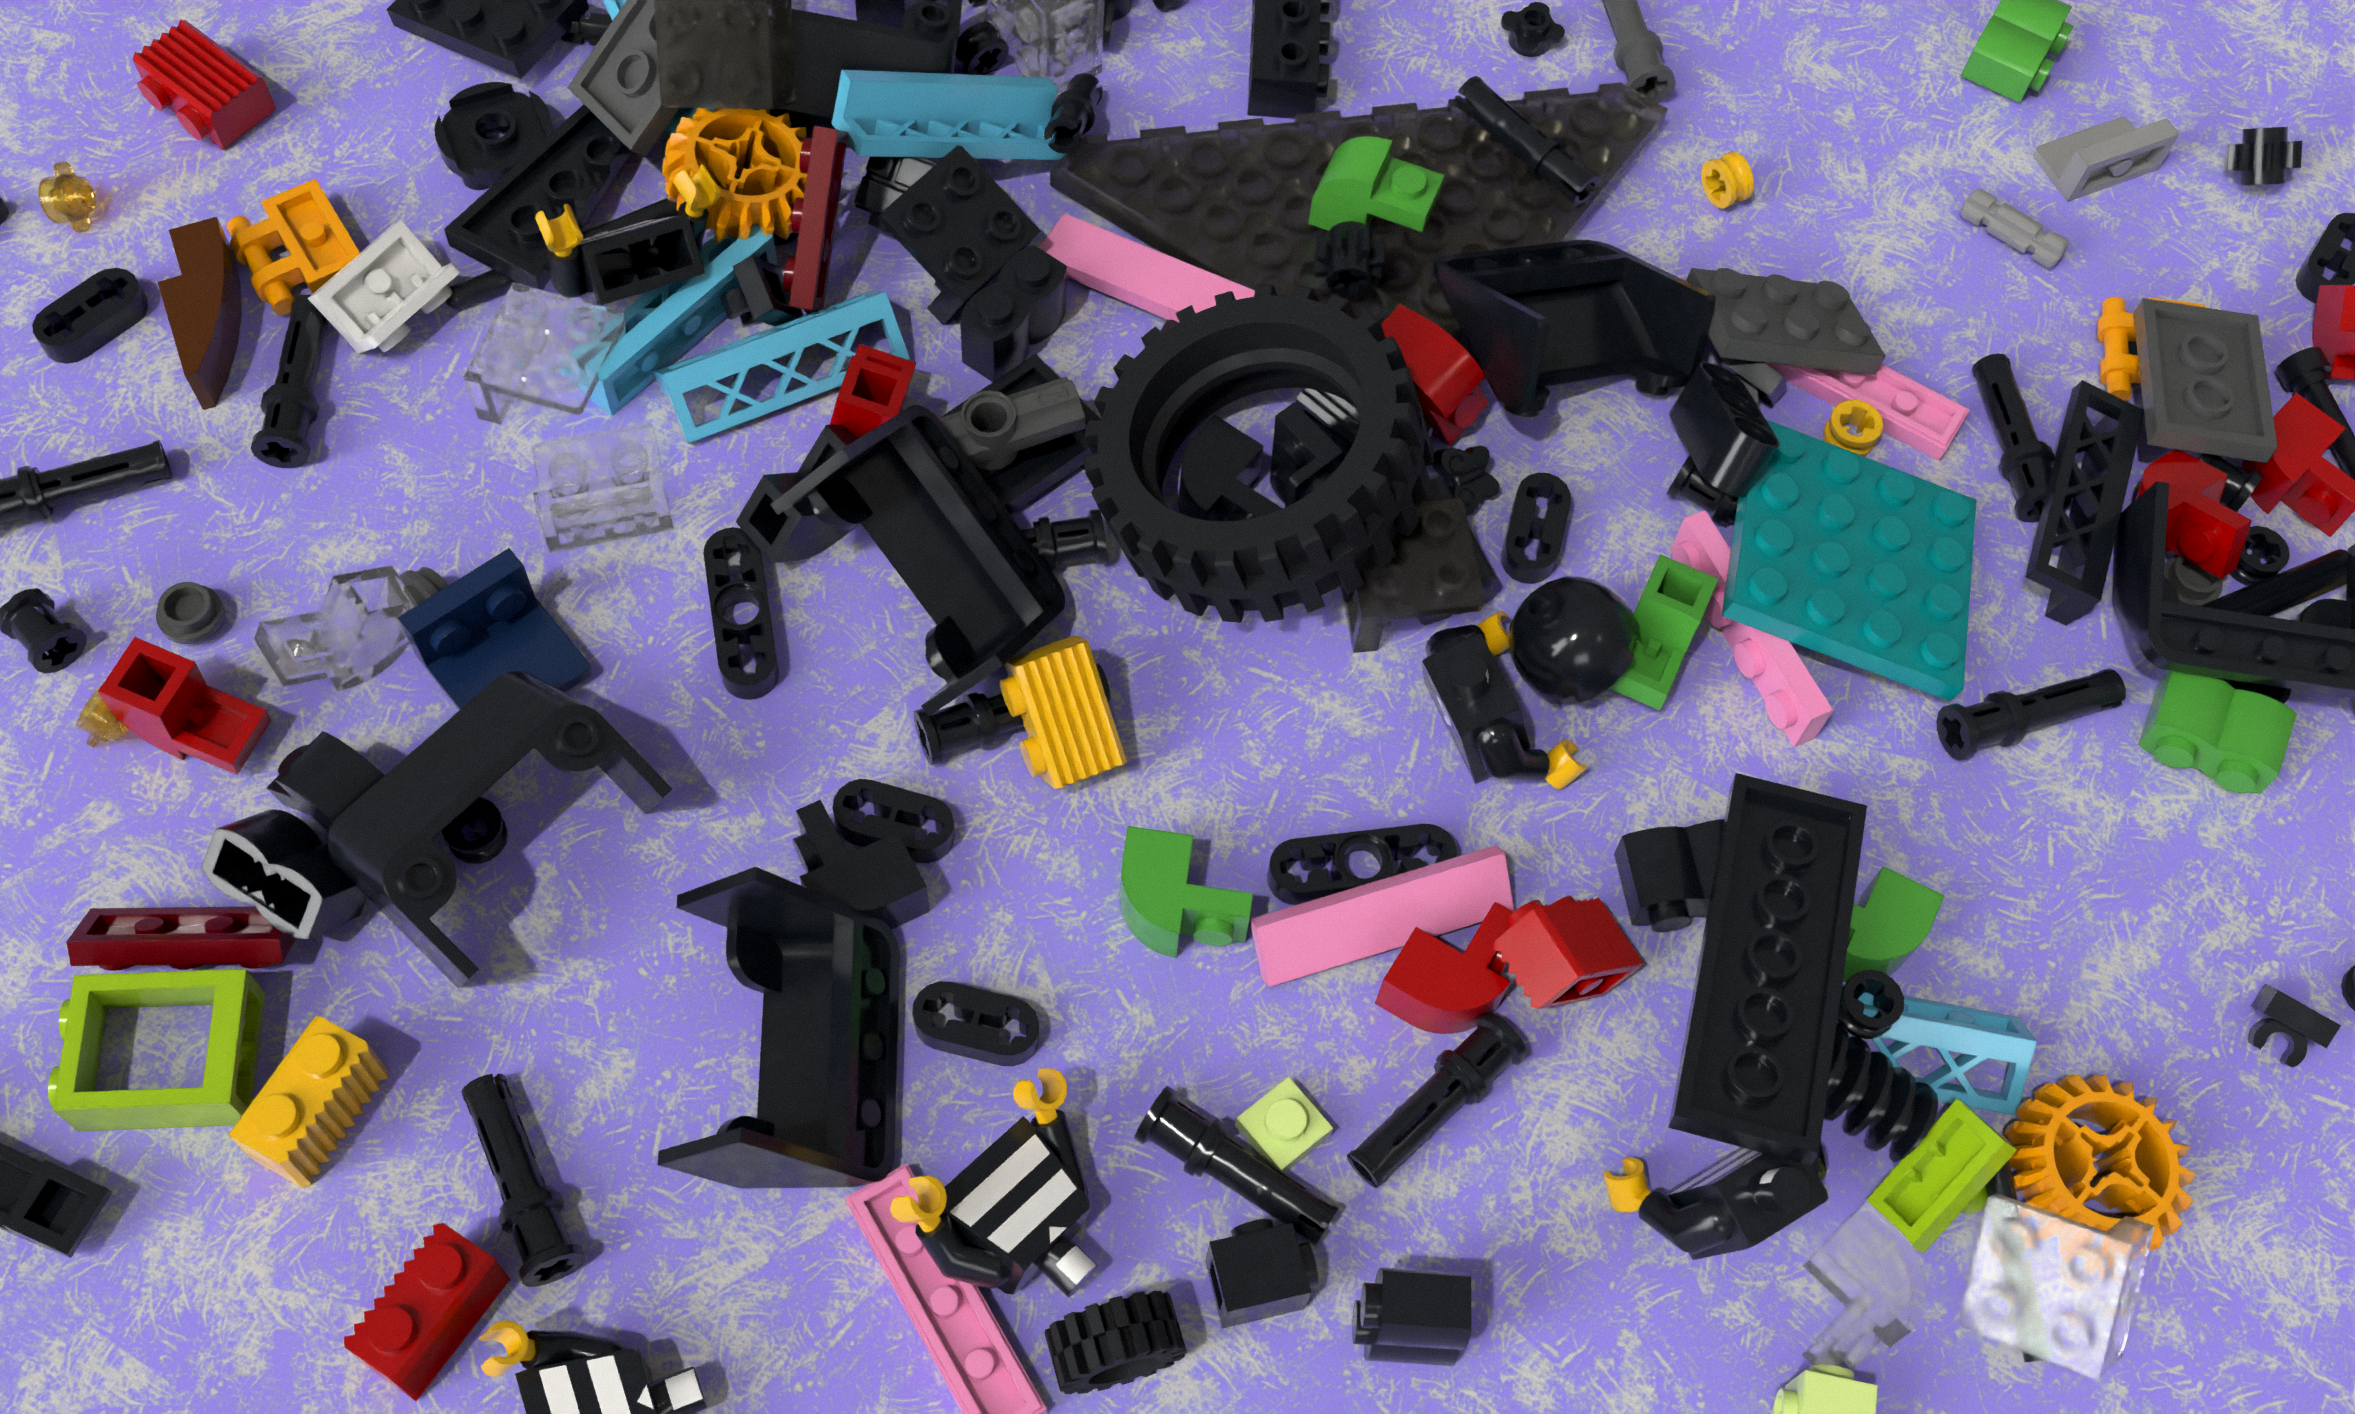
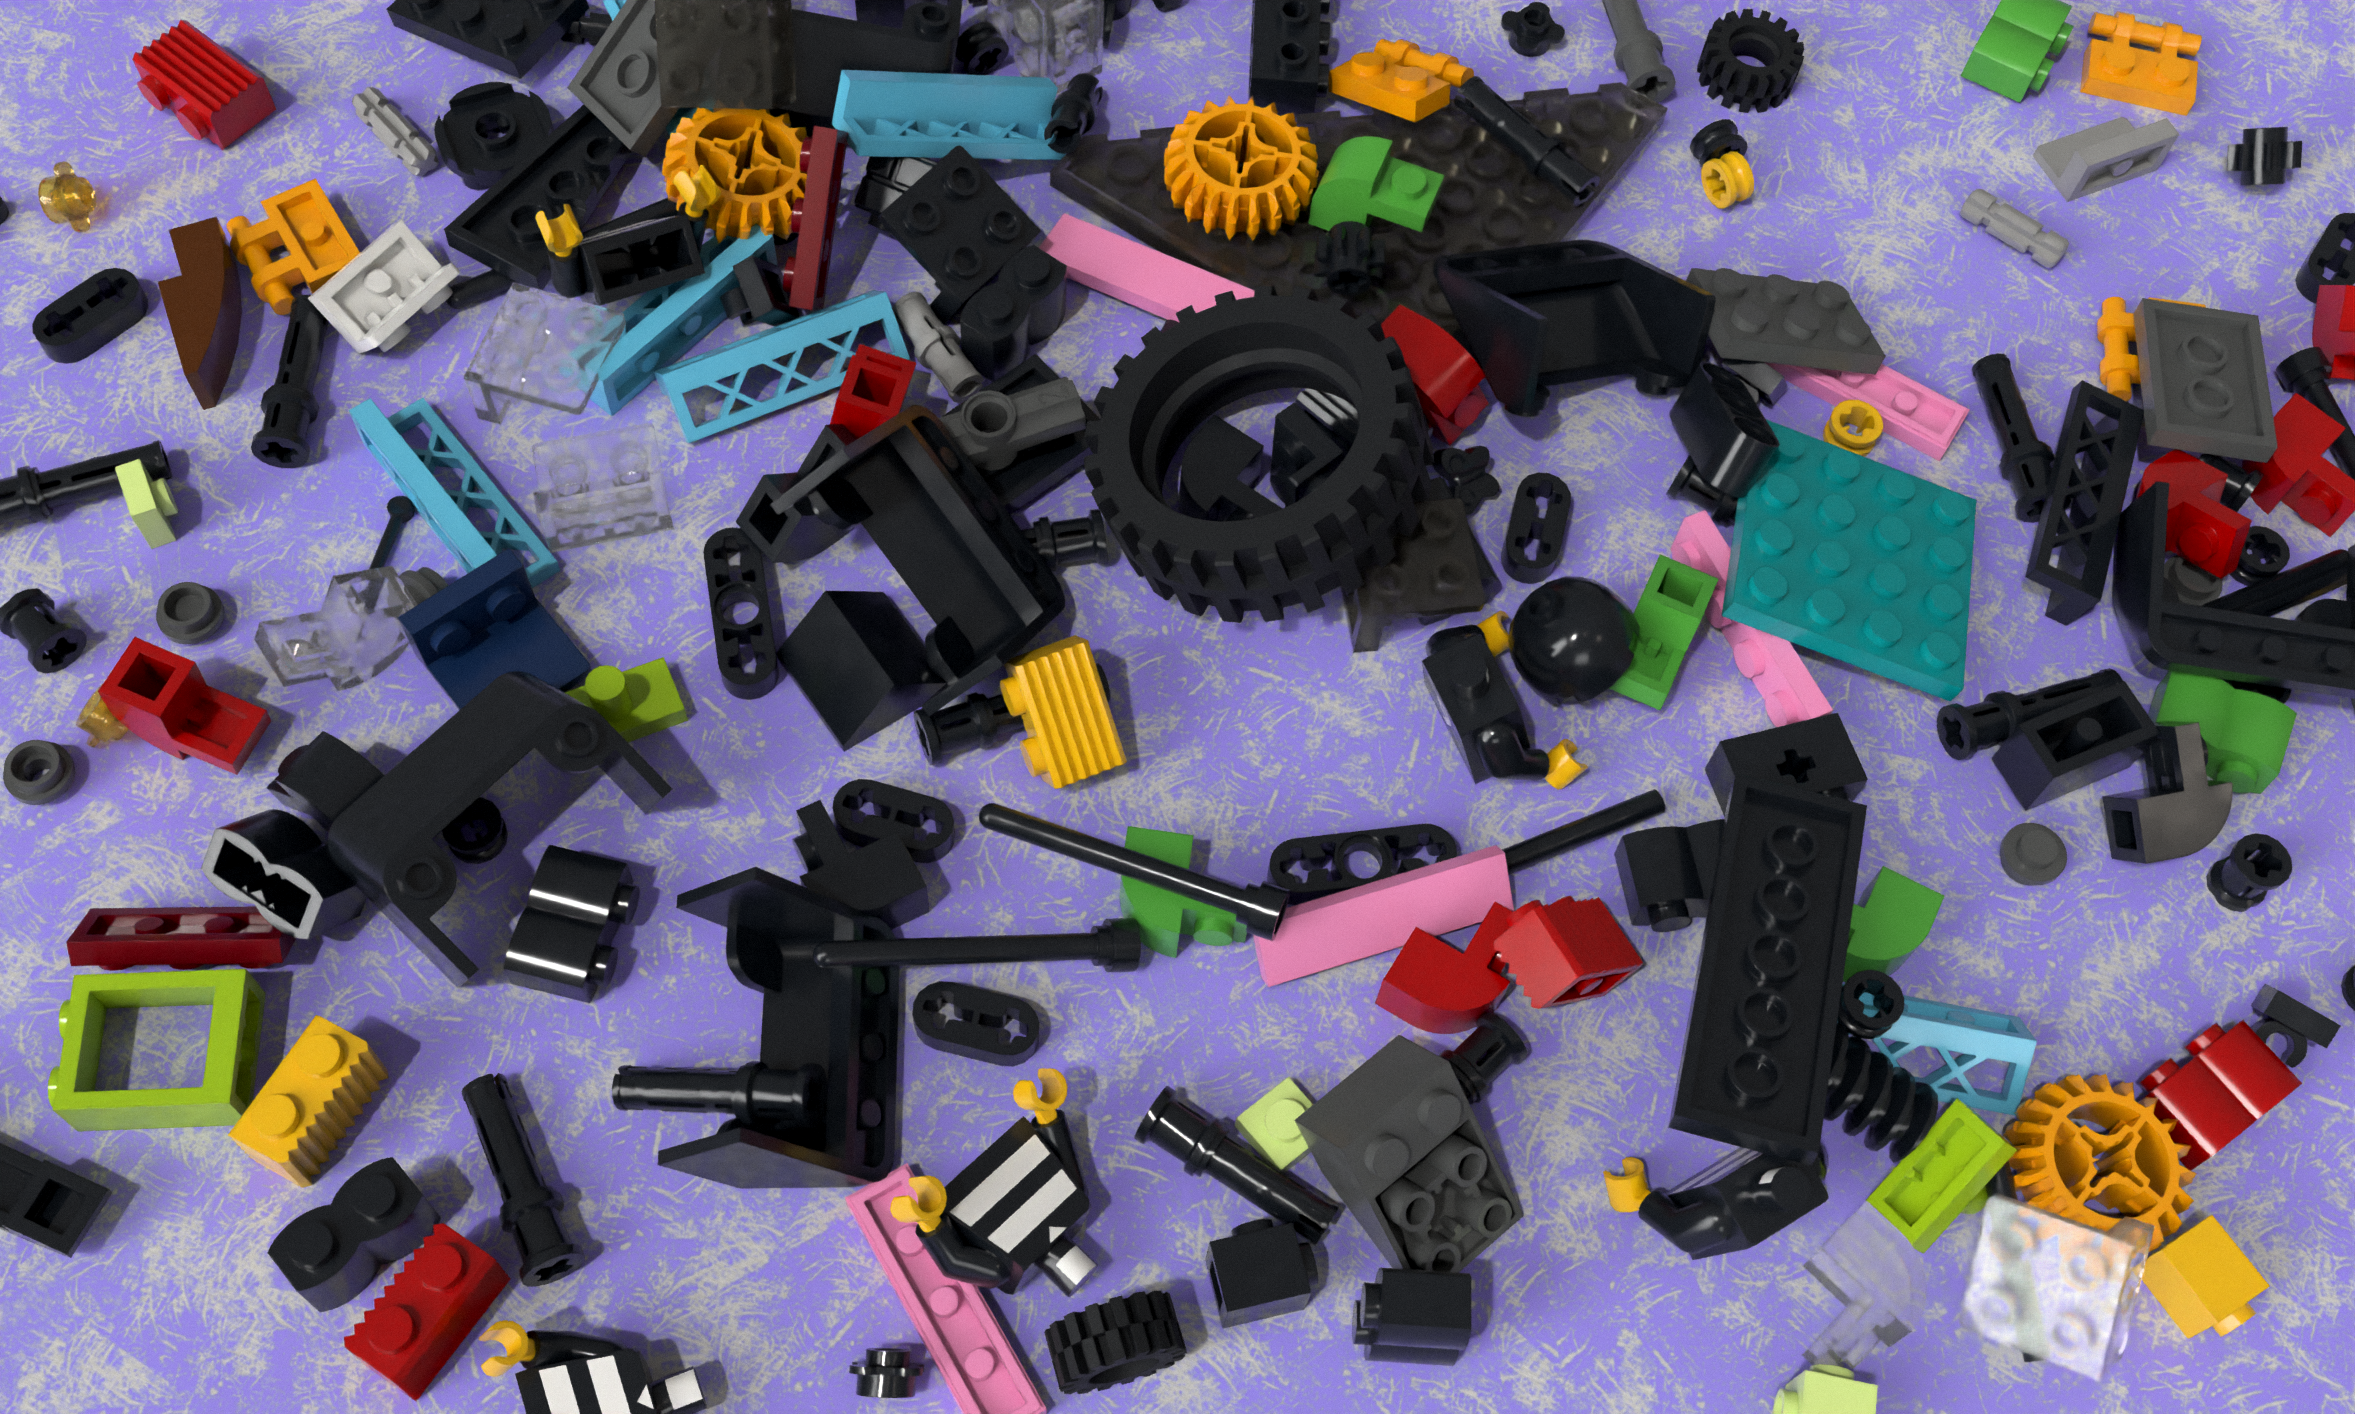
none -> dark grey plate [3,740,75,805]
none -> yellowish green plate [115,459,178,549]
none -> black brick [267,1157,441,1312]
none -> medium azure fence [349,398,560,588]
none -> light grey axle [352,87,439,176]
none -> black hinge [352,496,415,609]
none -> black brick [503,845,640,1003]
none -> lime tile [565,657,688,743]
none -> black pin [612,1061,828,1128]
none -> black slope [776,591,947,752]
none -> black piece [813,918,1141,972]
none -> black plate [849,1348,924,1398]
none -> light grey pin [892,292,984,403]
none -> black piece [979,803,1290,941]
none -> light orange gear [1164,95,1319,241]
none -> dark grey slope [1294,1035,1523,1273]
none -> light orange plate [1328,39,1474,122]
none -> black bar [1502,789,1665,875]
none -> black bush [1690,119,1748,169]
none -> black tyre [1697,9,1804,113]
none -> black brick [1705,713,1868,817]
none -> black brick [1992,681,2161,811]
none -> dark grey plate [2000,823,2067,886]
none -> light orange plate [2080,11,2202,116]
none -> black brick [2102,721,2233,864]
none -> yellow brick [2133,1215,2270,1339]
none -> red brick [2138,1020,2302,1170]
none -> black bush [2206,833,2292,912]

